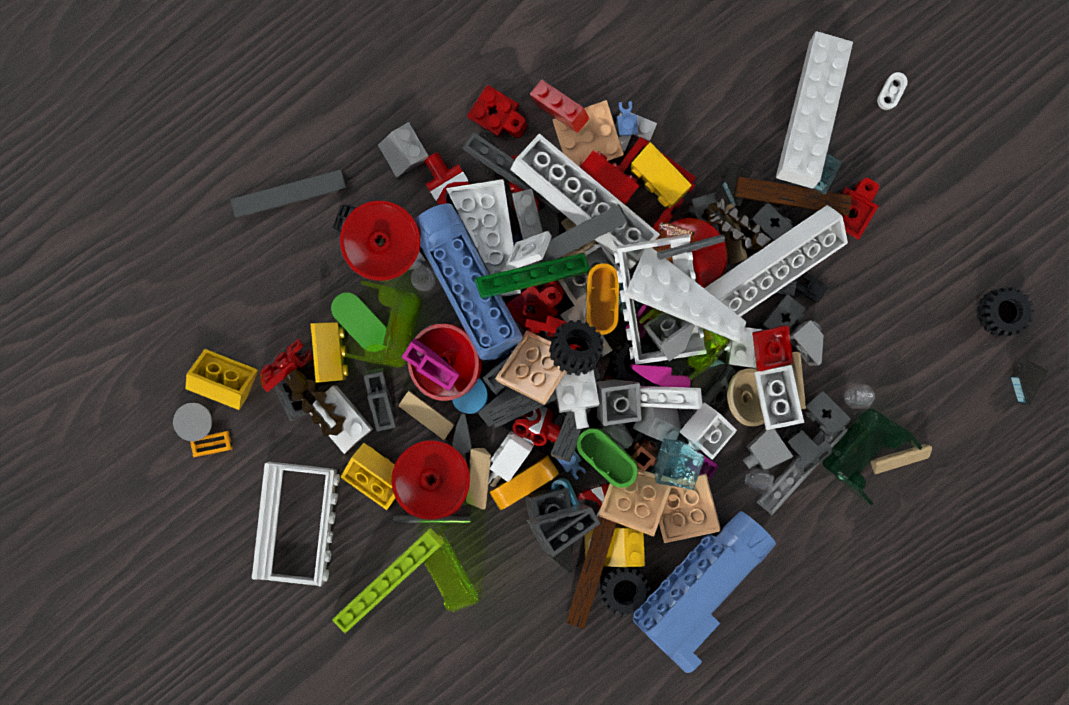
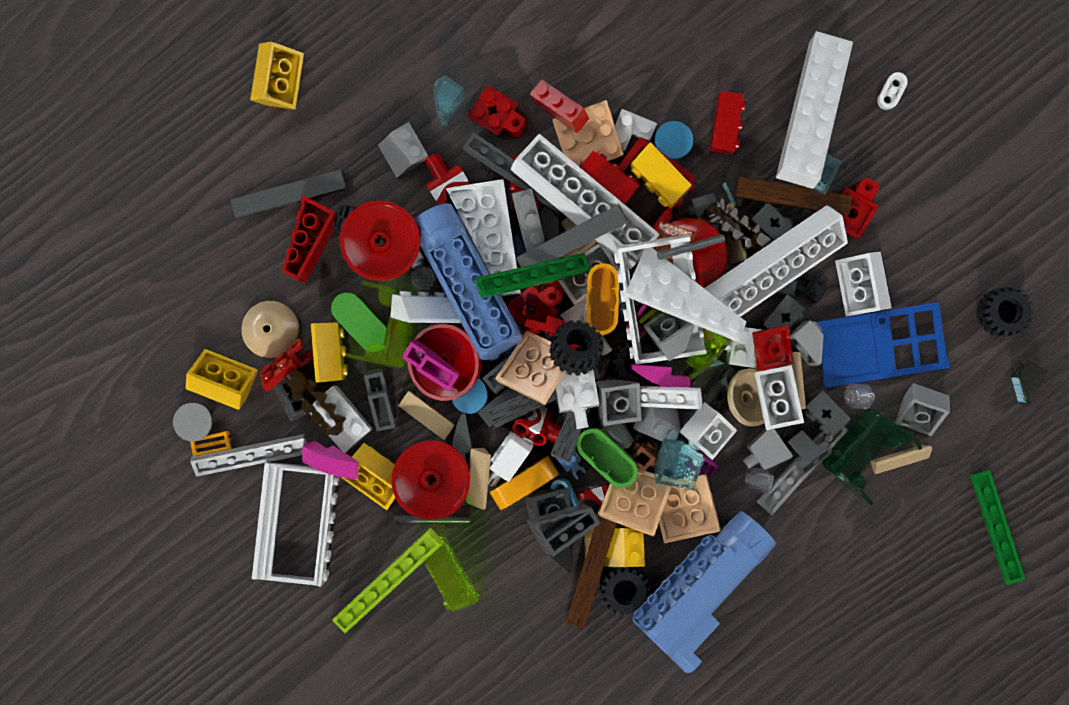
white plate [506,231,552,270] -> none
medium blue plate [617,101,638,137] -> none
none -> light grey plate [190,434,308,477]
none -> tan dish [242,301,299,358]
none -> yellow slope [250,41,304,110]
none -> red wedge [282,195,337,284]
none -> dark pink slope [302,441,358,479]
none -> white slope [391,291,461,323]
none -> clear light blue slope [433,75,466,128]
none -> dark azure piece [655,121,693,159]
none -> red brick [709,91,746,155]
none -> blue door [816,302,949,389]
none -> white slope [835,252,892,317]
none -> light grey slope [895,383,950,436]
none -> green tile [969,469,1026,585]

